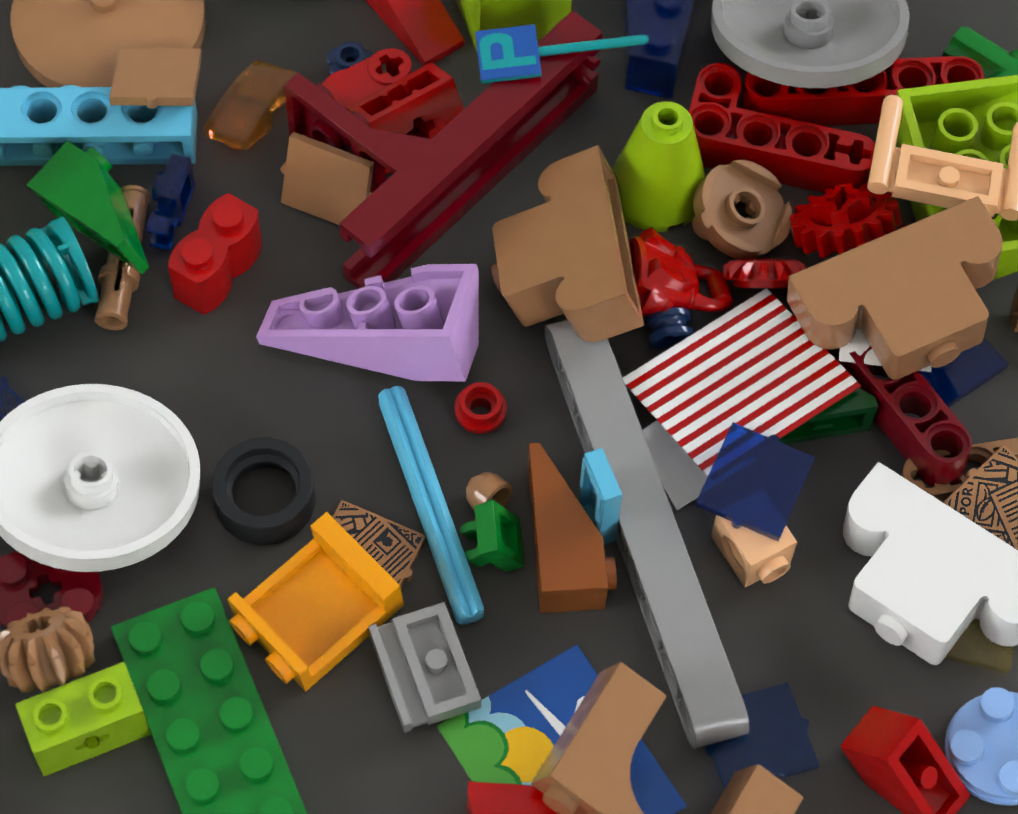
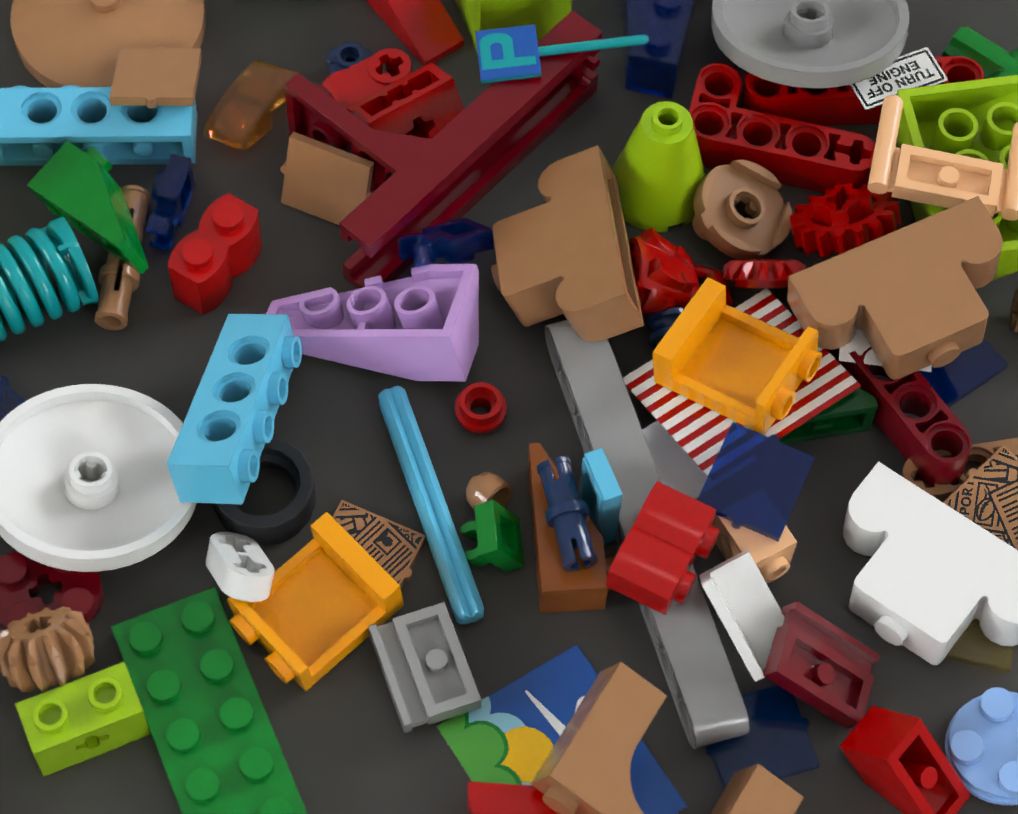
none -> medium azure brick [167,314,302,505]
none -> white beam [205,532,275,602]
none -> clear blue plate [398,217,494,266]
none -> dark blue pin [537,456,598,572]
none -> red brick [606,481,720,615]
none -> light orange panel [652,277,822,435]
none -> white panel [699,549,785,682]
none -> dark red plate [763,601,880,729]
none -> white sticker [851,47,948,110]

